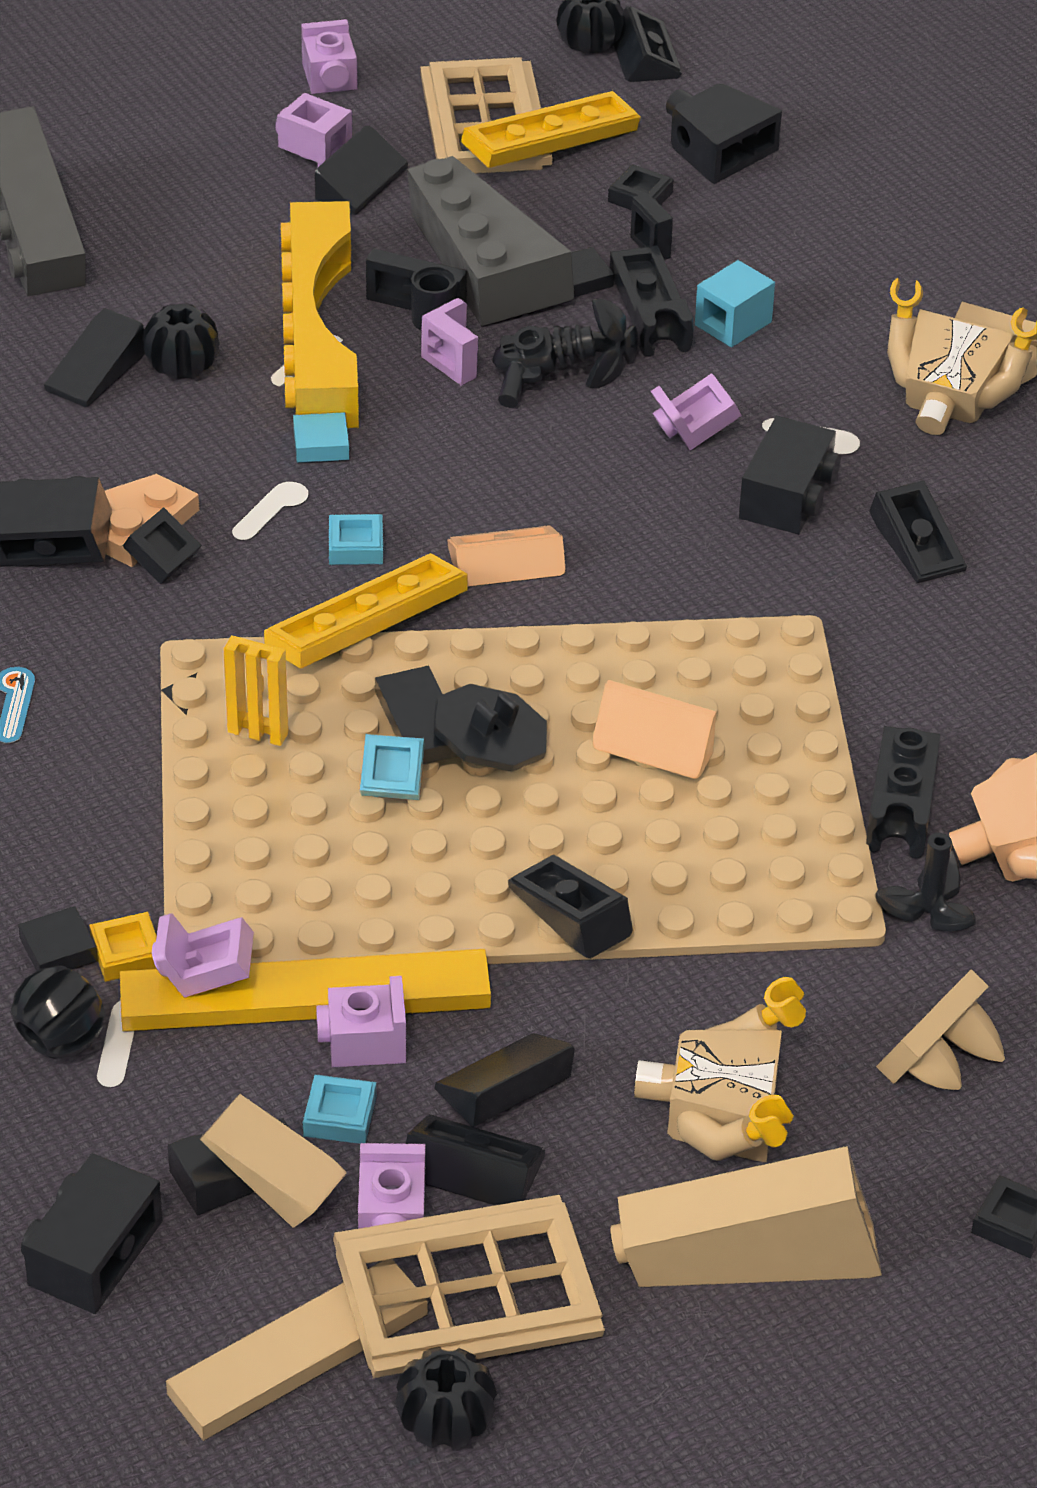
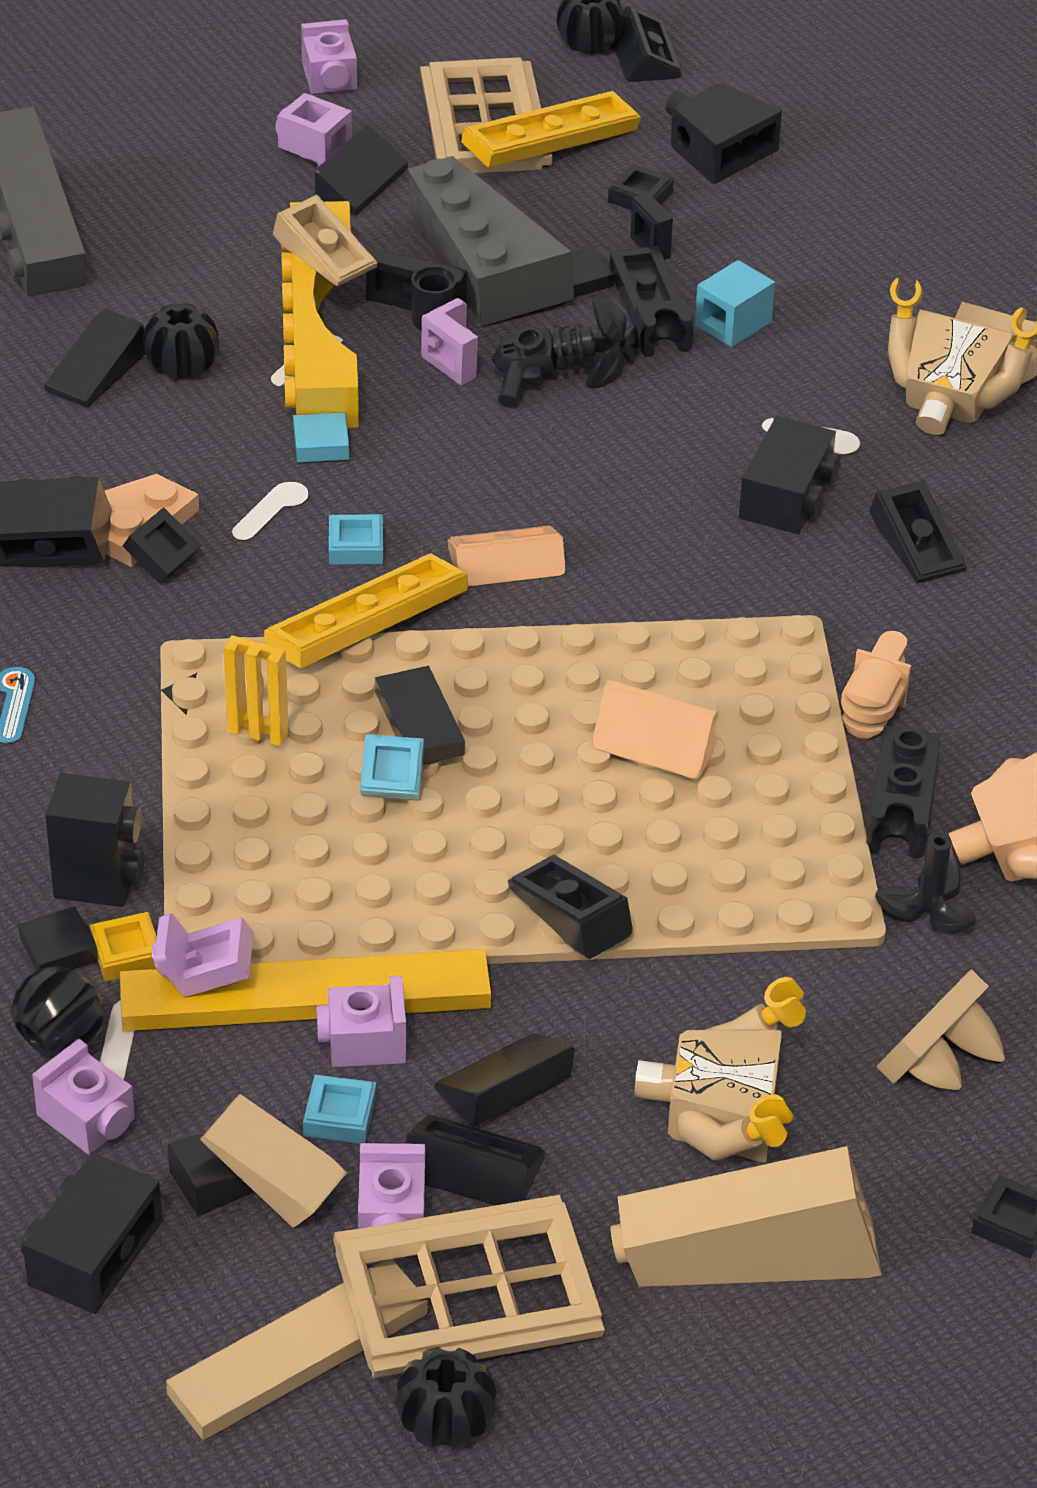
black piece [433,684,547,772] -> none
lavender bracket [650,373,742,450] -> none
none -> lavender brick [32,1039,135,1155]
none -> black brick [45,773,145,907]
none -> tan slope [273,195,378,287]
none -> light nougat arm [841,631,911,739]

